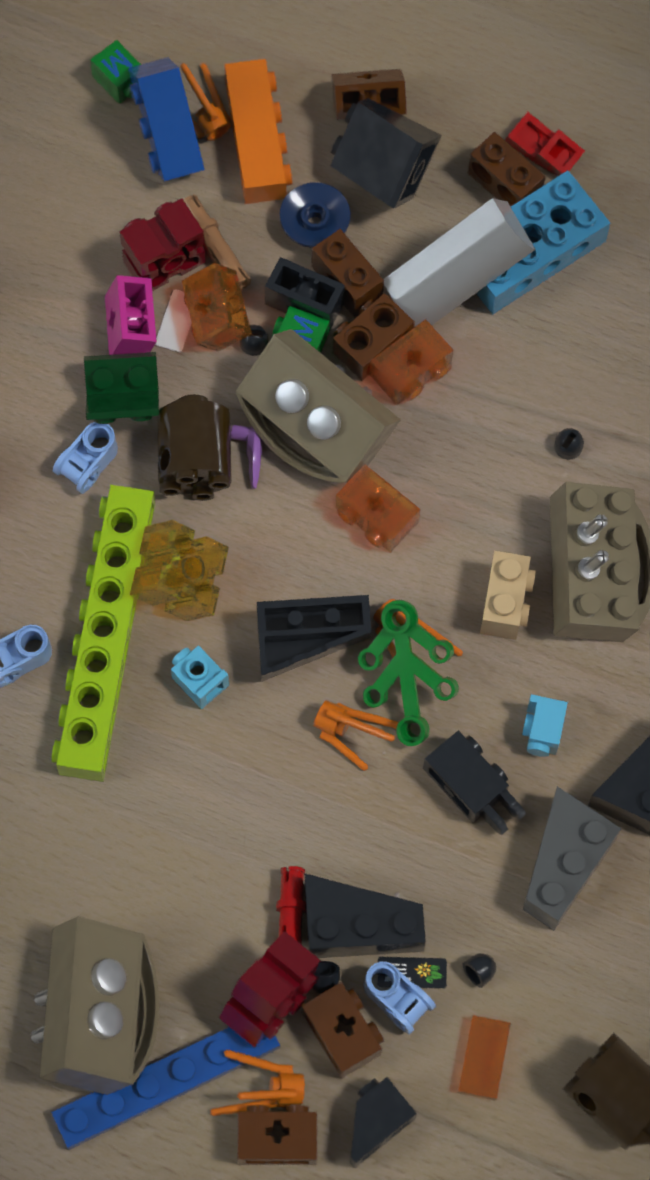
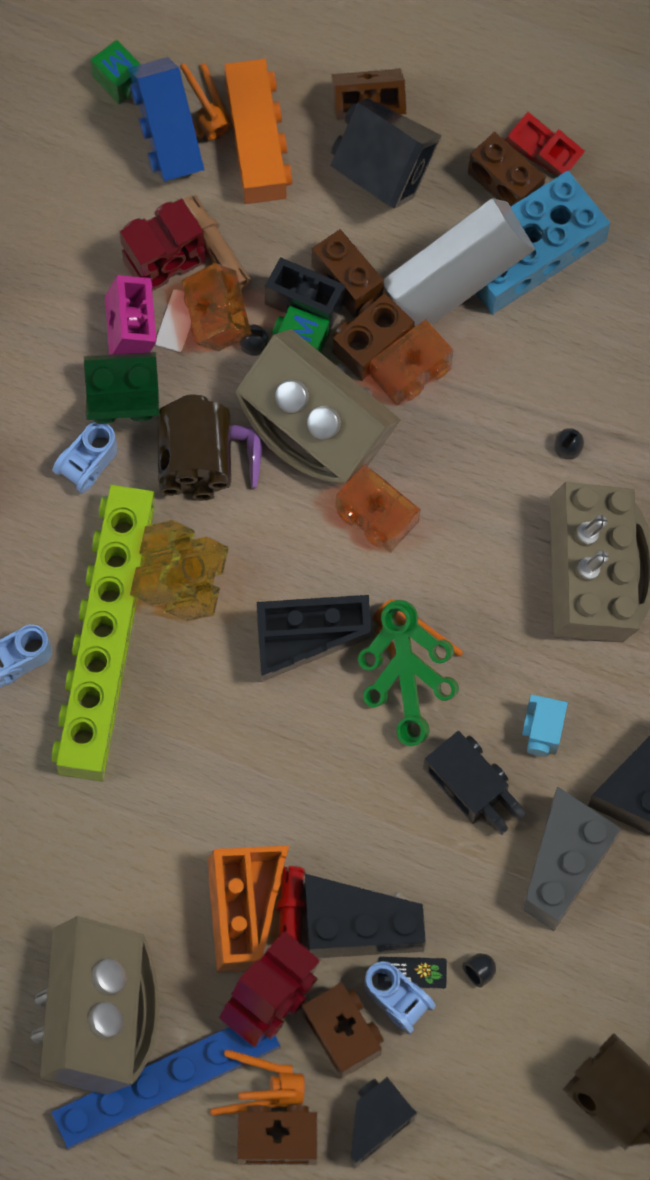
medium azure brick [171,645,229,710] -> none
dark blue dish [280,182,351,248] -> none
black hinge [312,961,340,994] -> none
orange plant [313,700,399,771] -> none
clear orange tile [458,1015,511,1101] -> none
tan brick [480,551,536,640] -> none
none -> orange wedge [207,845,290,973]

